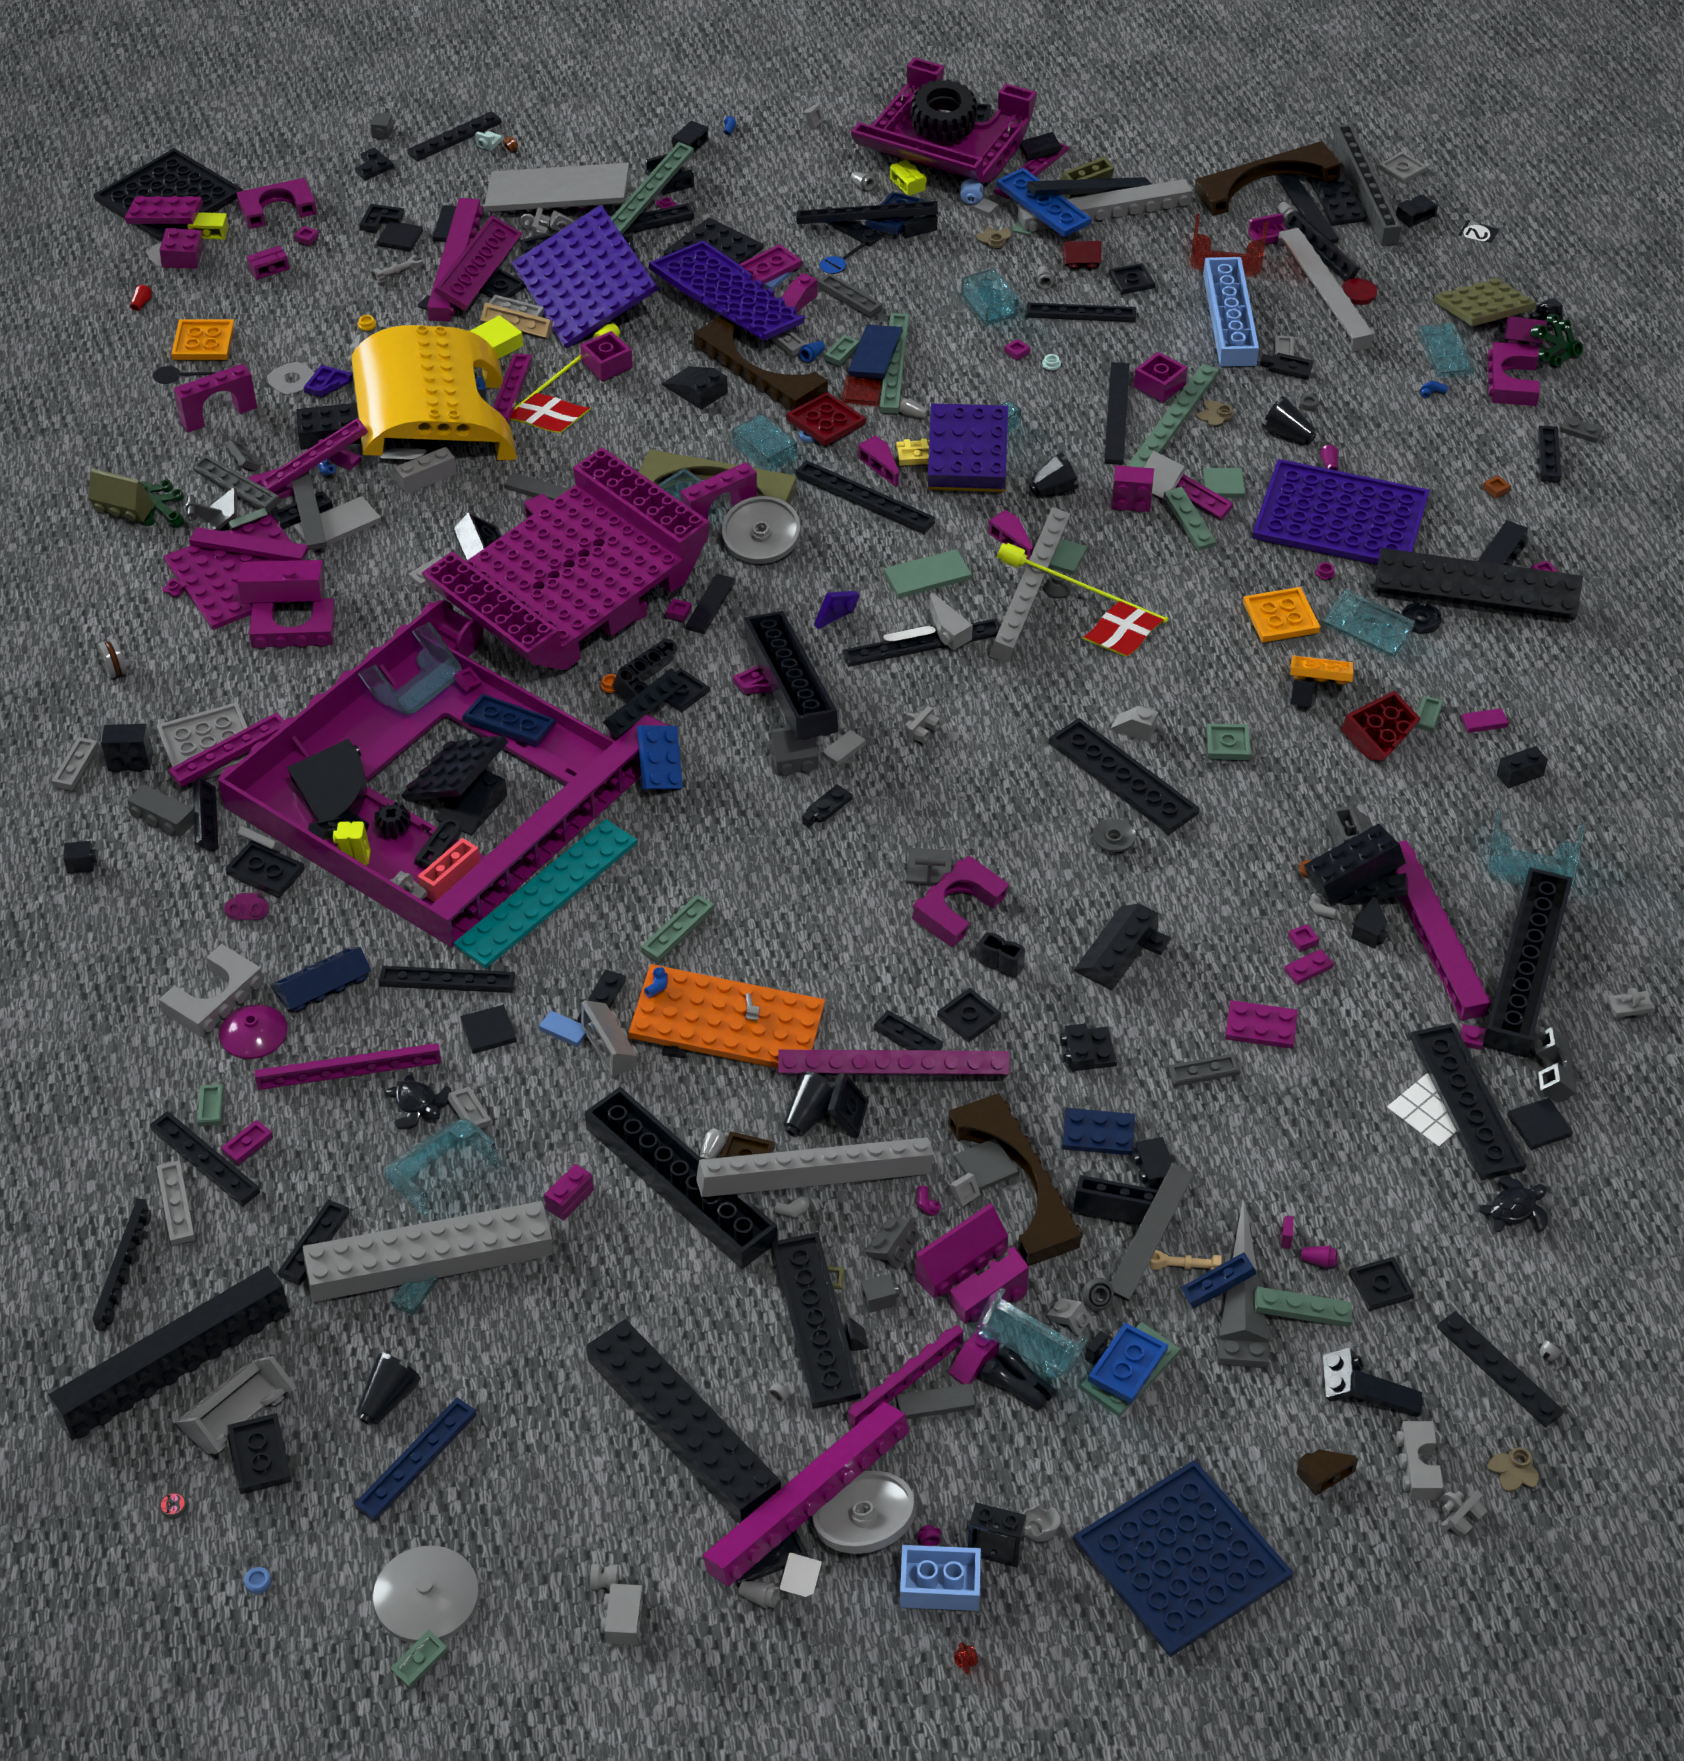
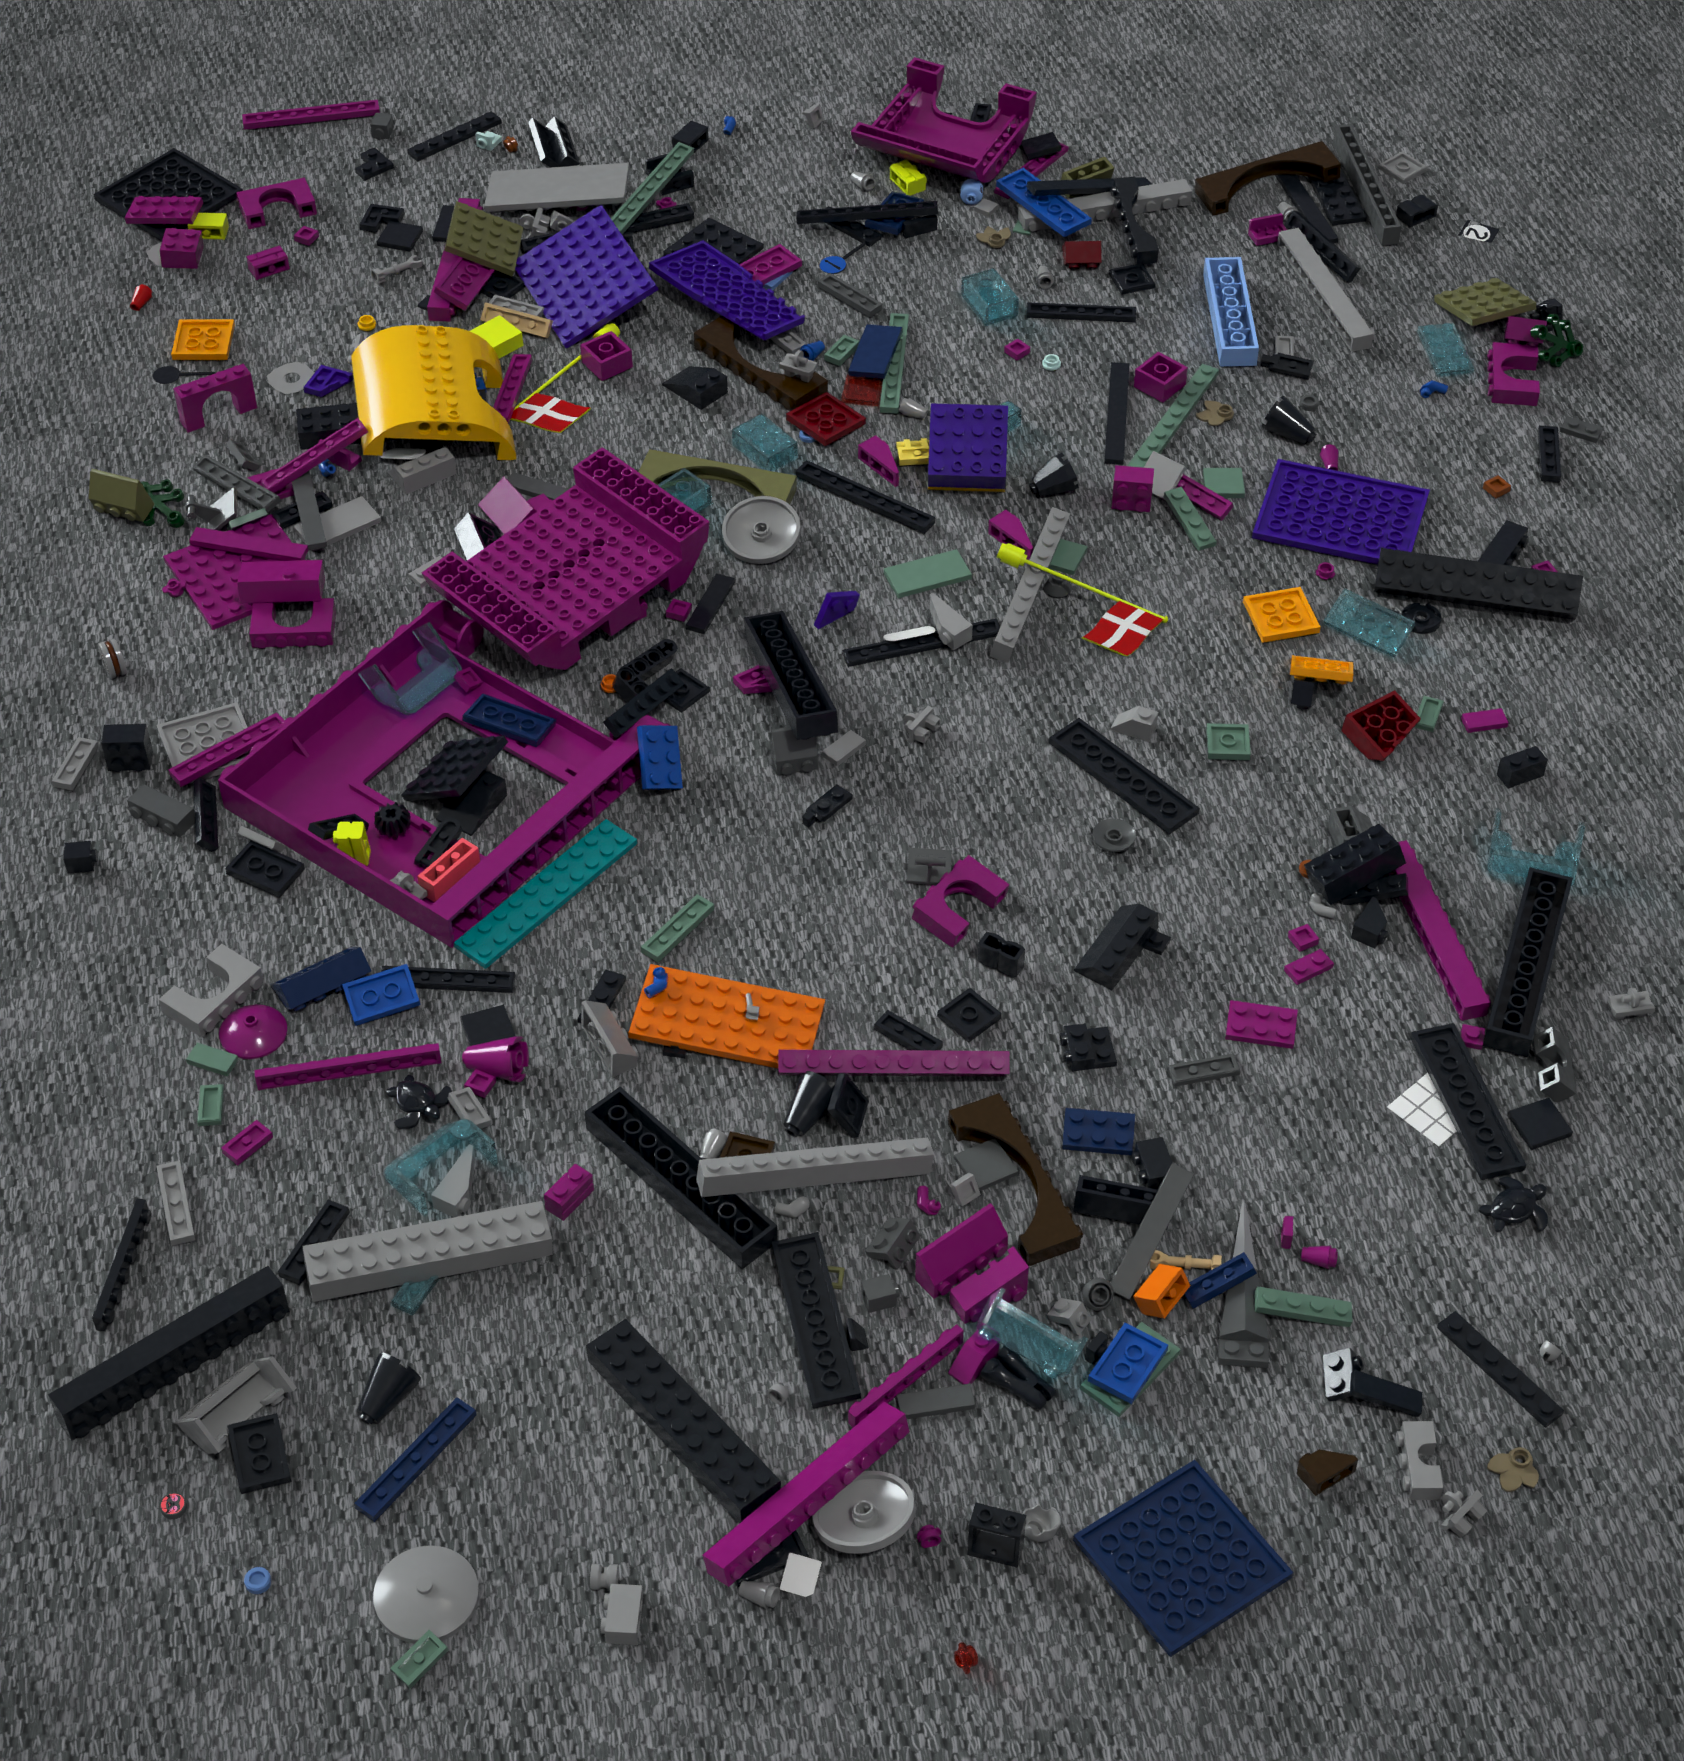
black plate [150,1111,260,1207] -> none
magenta bracket [224,892,269,920] -> none
black brick [287,739,367,822] -> none
medium blue tile [539,1011,587,1047] -> none
magenta arch [680,462,757,520] -> none
magenta slope [781,273,817,313] -> none
light blue brick [900,1545,981,1611] -> none
black tyre [911,79,977,143] -> none
clear red windscreen [1190,214,1268,275] -> none
dark red tile [1342,278,1377,305] -> none
black tile [1349,1257,1414,1311] -> none
none -> sand green tile [186,1043,239,1077]
none -> magenta plate [242,100,380,130]
none -> blue plate [342,964,421,1026]
none -> light grey slope [431,1144,475,1217]
none -> olive plate [444,201,523,276]
none -> magenta cone [462,1036,529,1082]
none -> magenta plate [464,1069,496,1098]
none -> magenta tile [478,477,537,534]
none -> black slope [528,117,580,168]
none -> light grey hips [779,350,818,382]
none -> black arch [1111,176,1159,265]
none -> orange brick [1133,1264,1191,1319]

